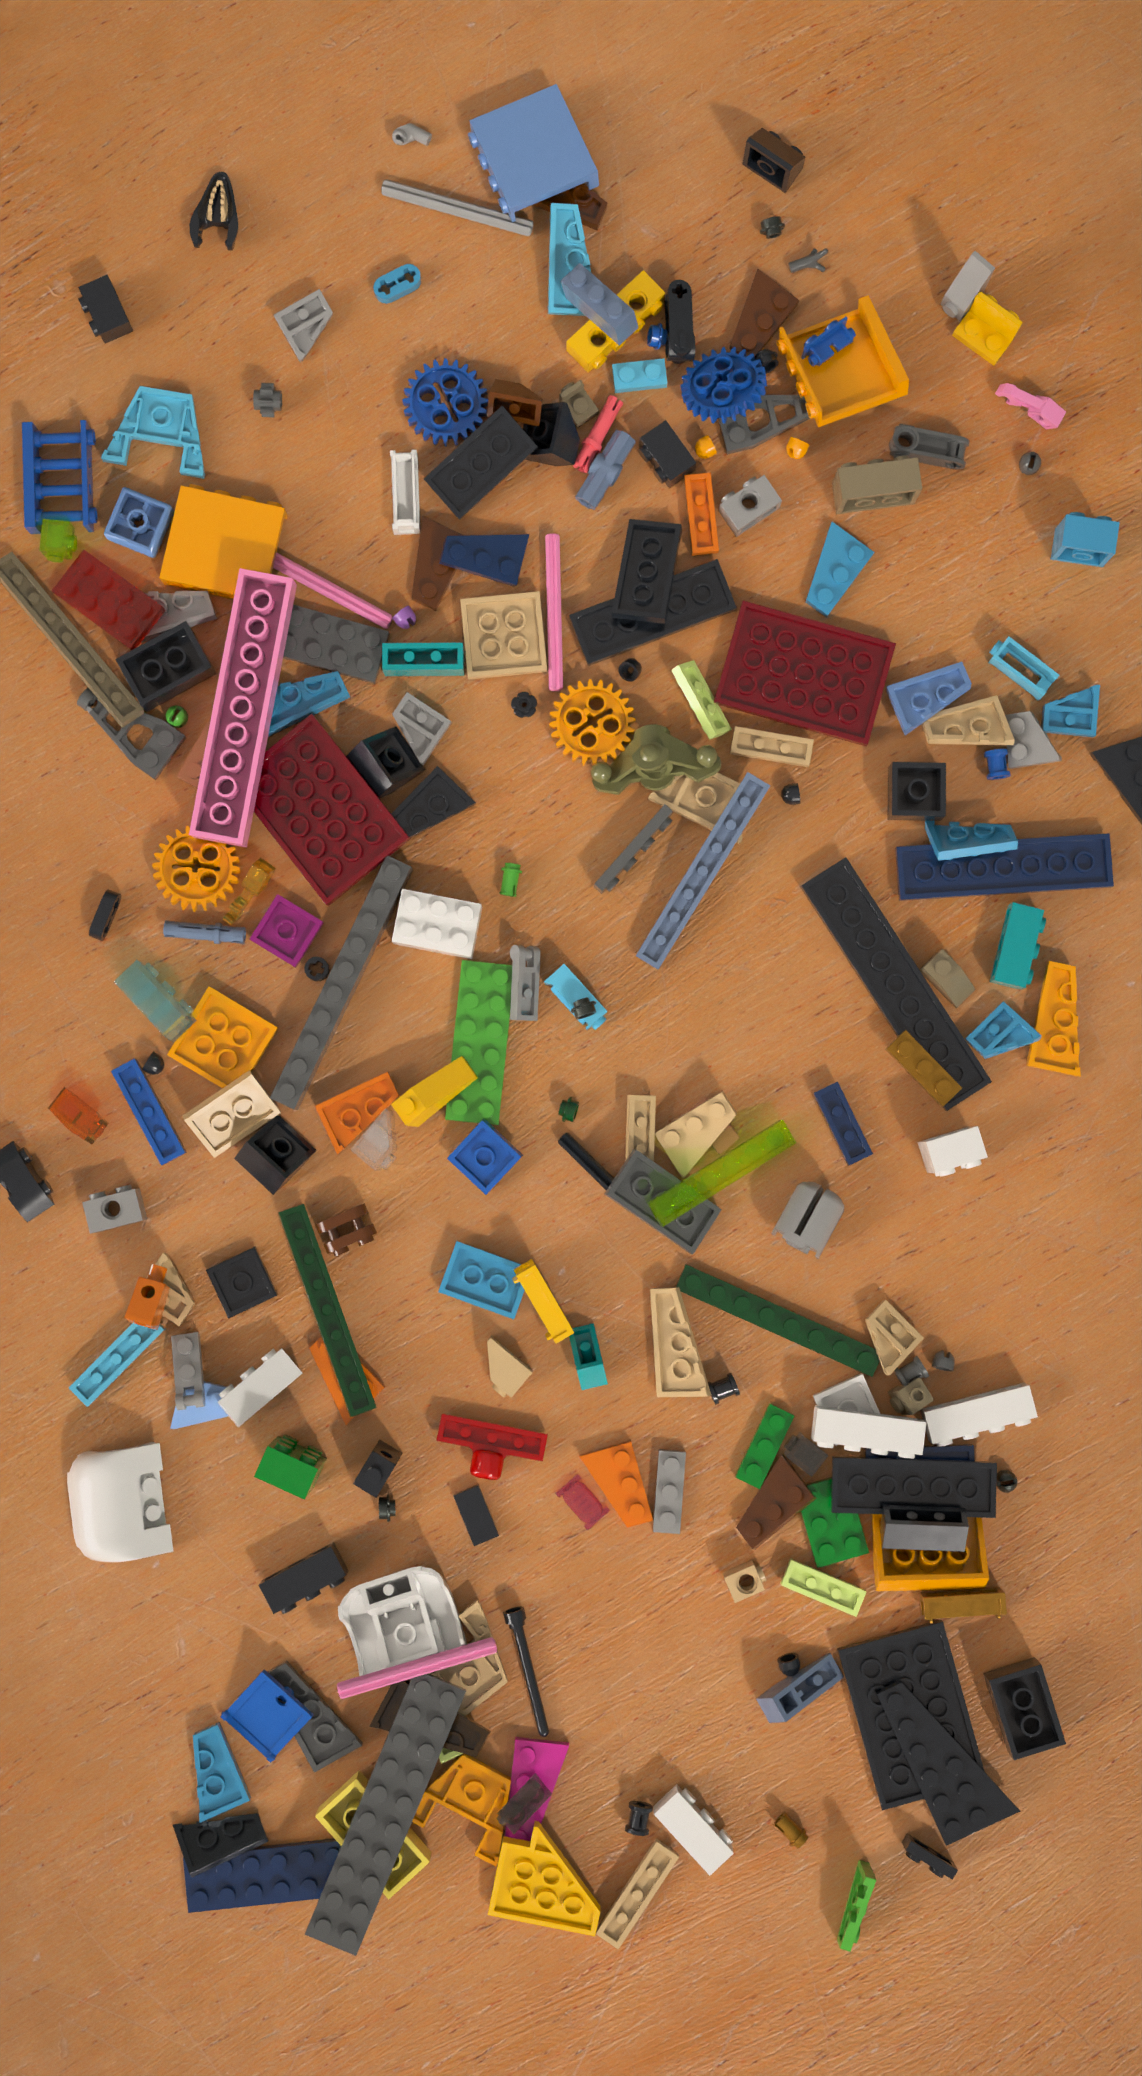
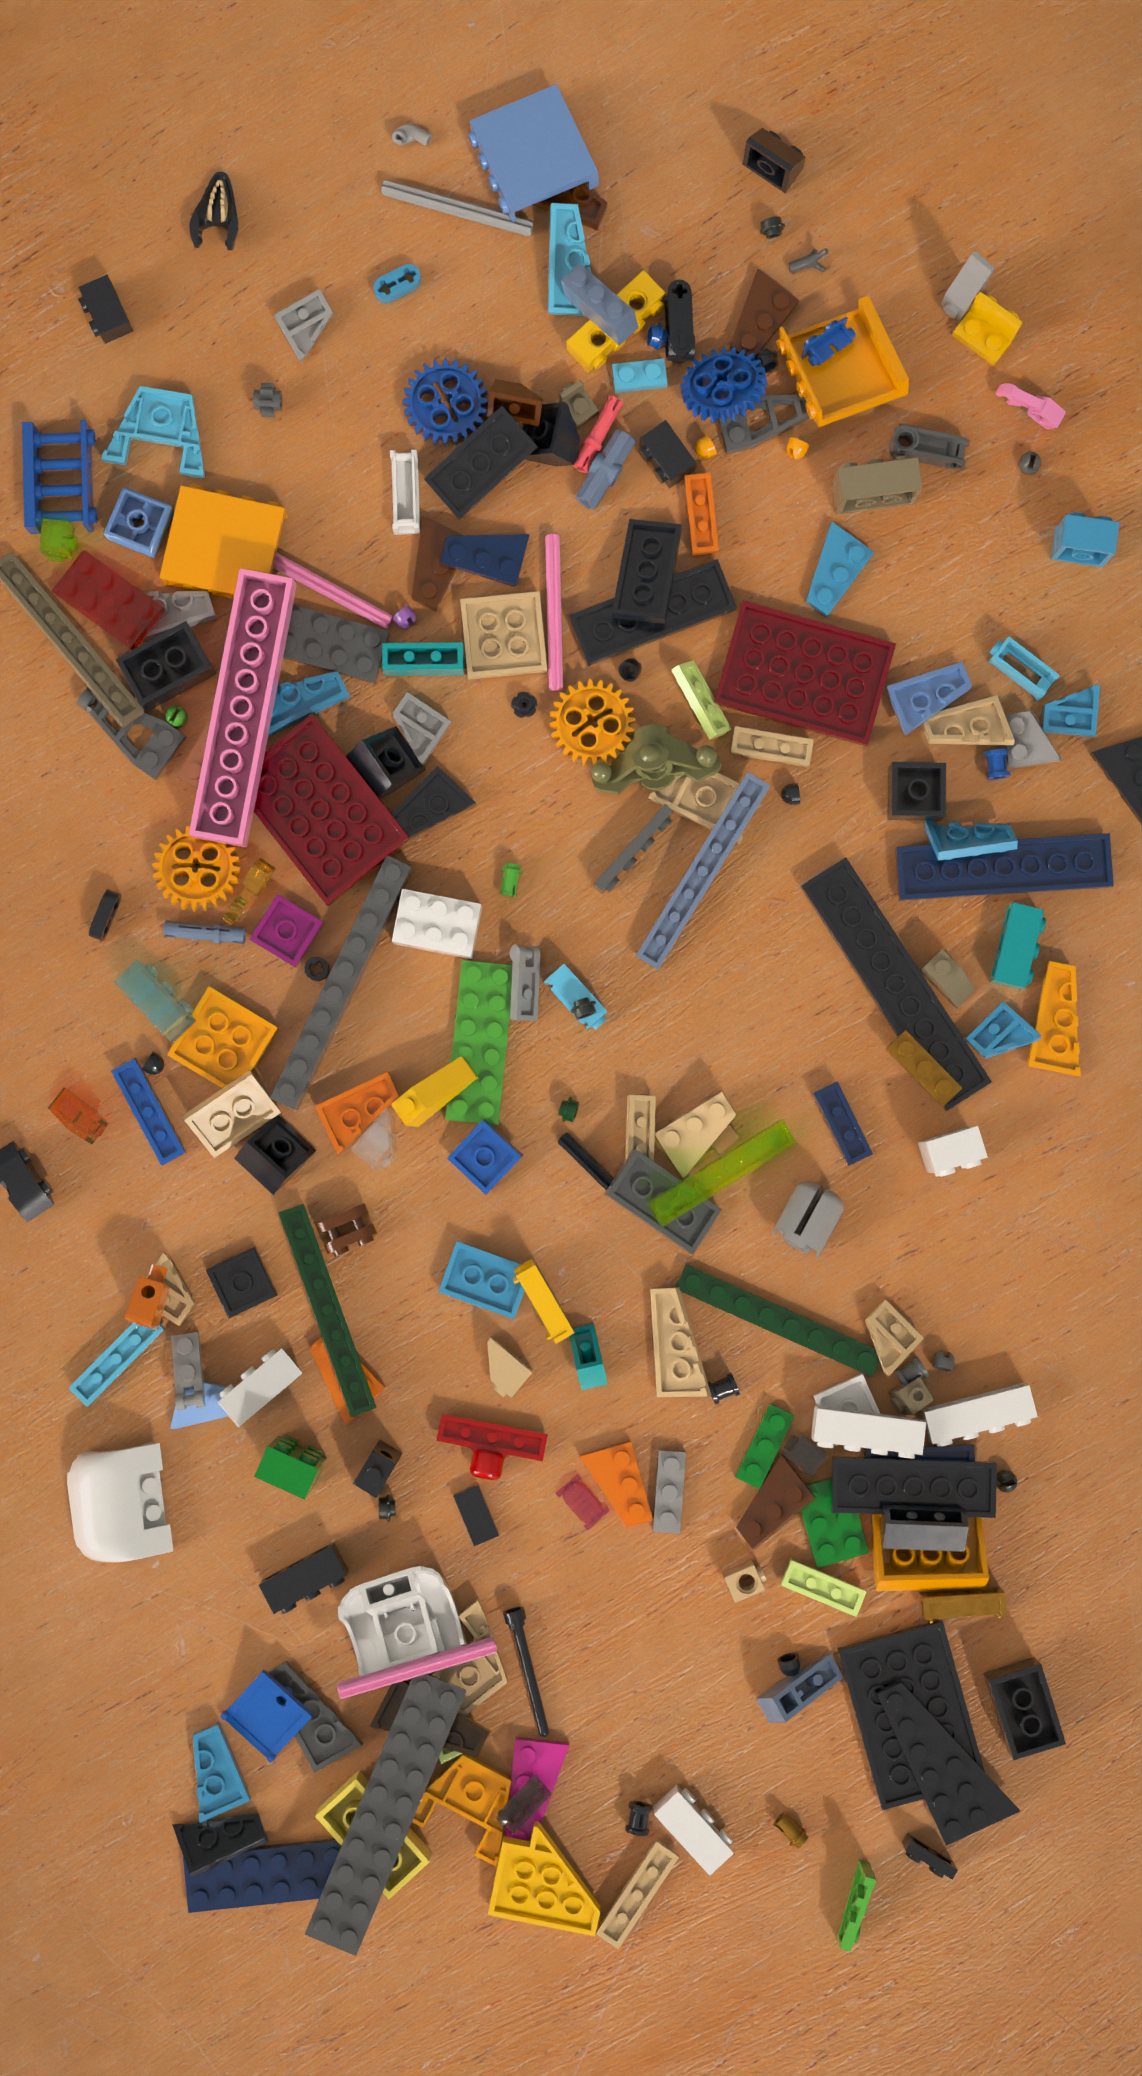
light grey brick [82,1185,147,1234] -> none
light grey brick [719,475,782,537] -> none

